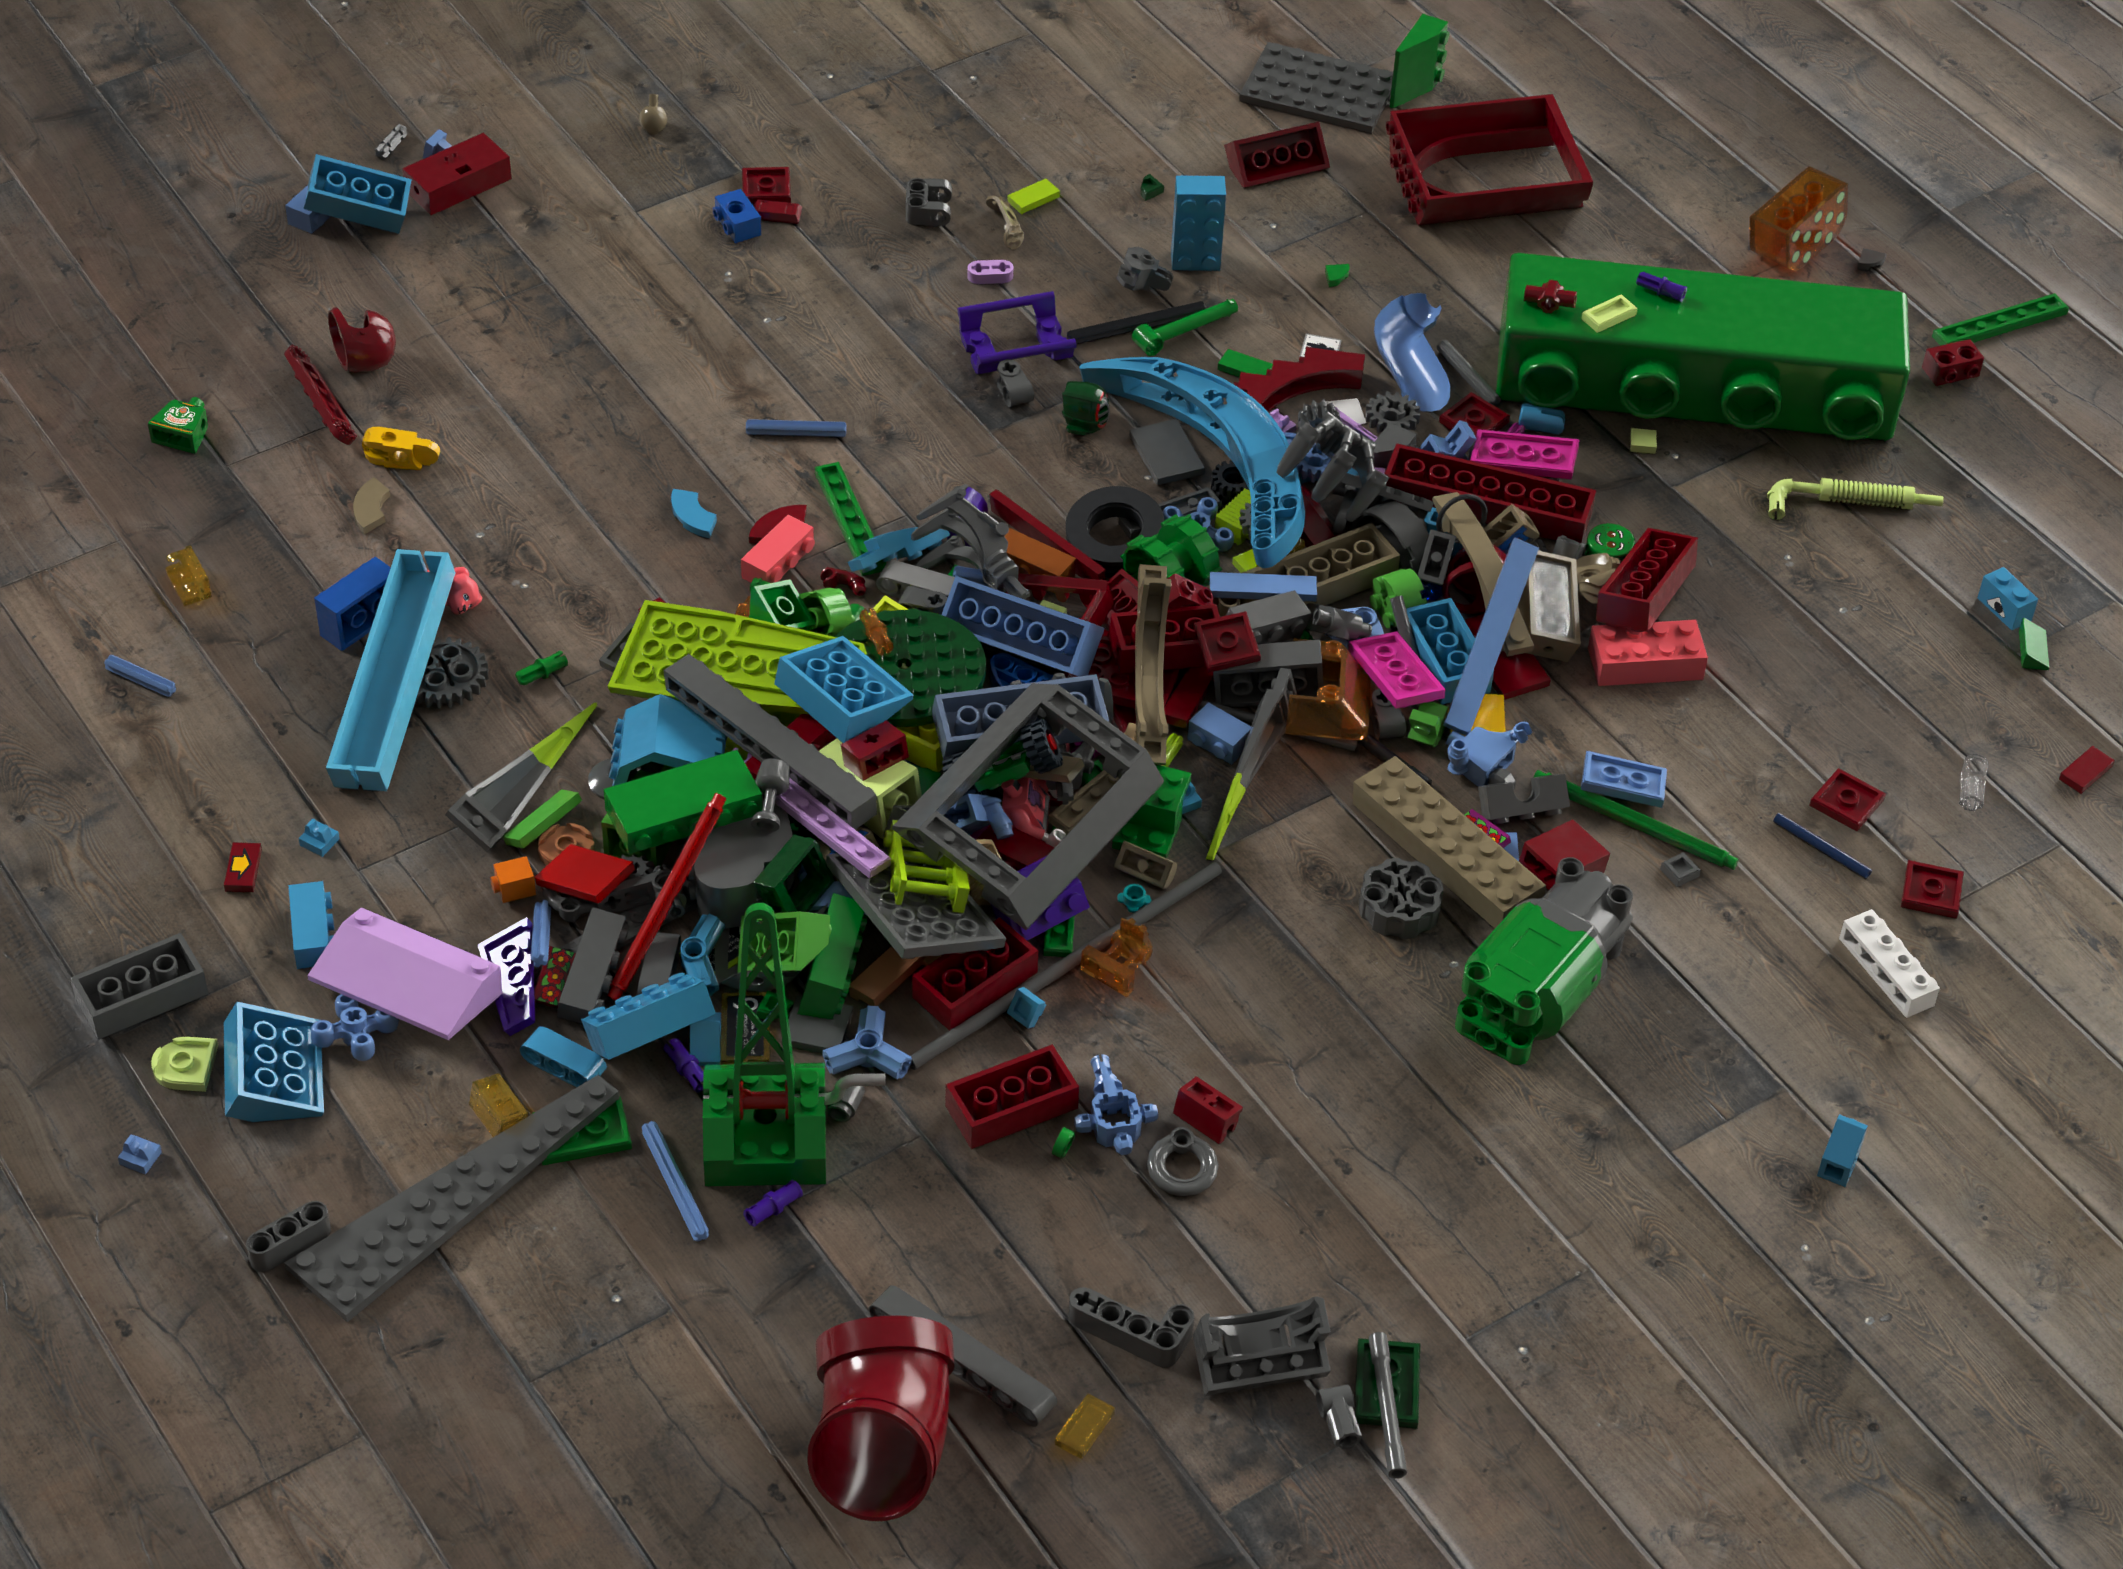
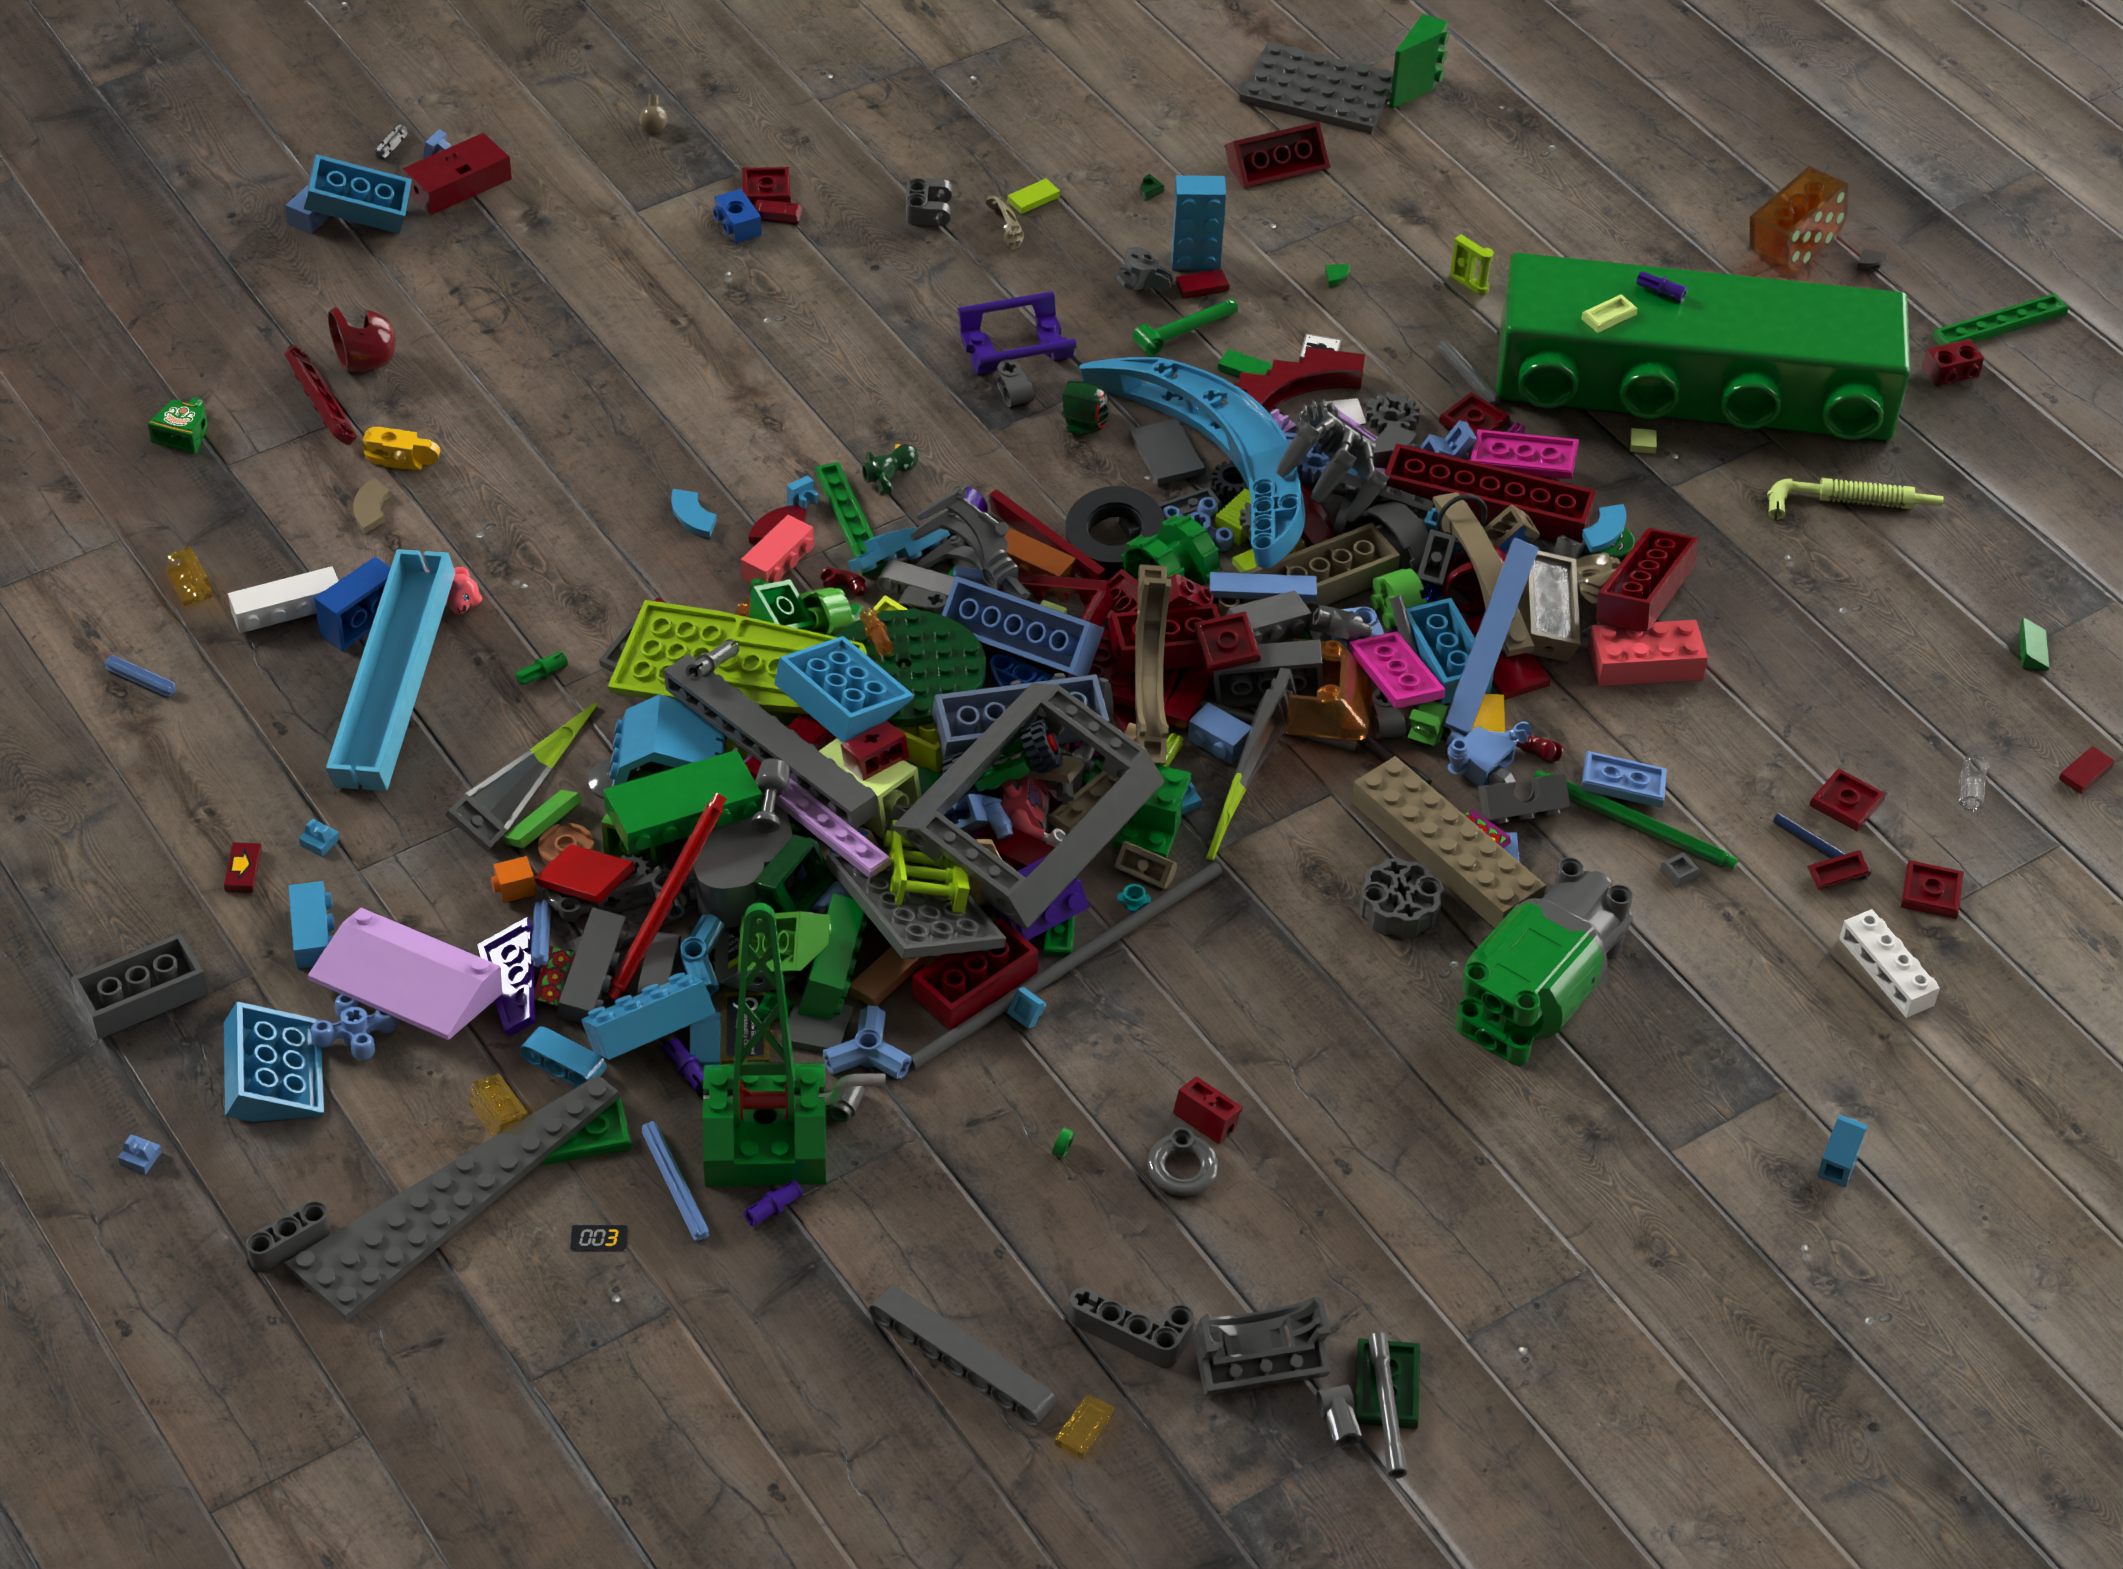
yellowish green tile [151,1037,218,1092] -> none
dark grey gear [416,637,489,709] -> none
medium blue axle [746,419,846,437] -> none
dark red cylinder [807,1316,955,1521] -> none
dark red brick [945,1044,1079,1149] -> none
lavender beam [967,260,1014,284] -> none
black axle [1067,301,1206,344] -> none
medium blue piece [1074,1054,1158,1155] -> none
clear orange tile [1081,917,1153,997] -> none
medium blue animal [1374,293,1450,412] -> none
dark red panel [1386,94,1594,226] -> none
dark azure arm [1518,404,1565,434] -> none
dark red brick [1519,819,1611,890] -> none
dark red axle [1524,280,1577,313] -> none
dark azure brick [1977,567,2038,630] -> none
none -> white brick [228,566,338,634]
none -> black sticker [570,1225,627,1250]
none -> dark grey pin [685,639,739,681]
none -> dark azure tile [787,476,818,509]
none -> dark green animal [862,444,919,496]
none -> dark red tile [1176,269,1230,299]
none -> lime plate [1449,234,1494,295]
none -> dark red piece [1516,735,1564,762]
none -> dark azure tile [1582,504,1626,553]
none -> dark red tile [1807,850,1871,890]

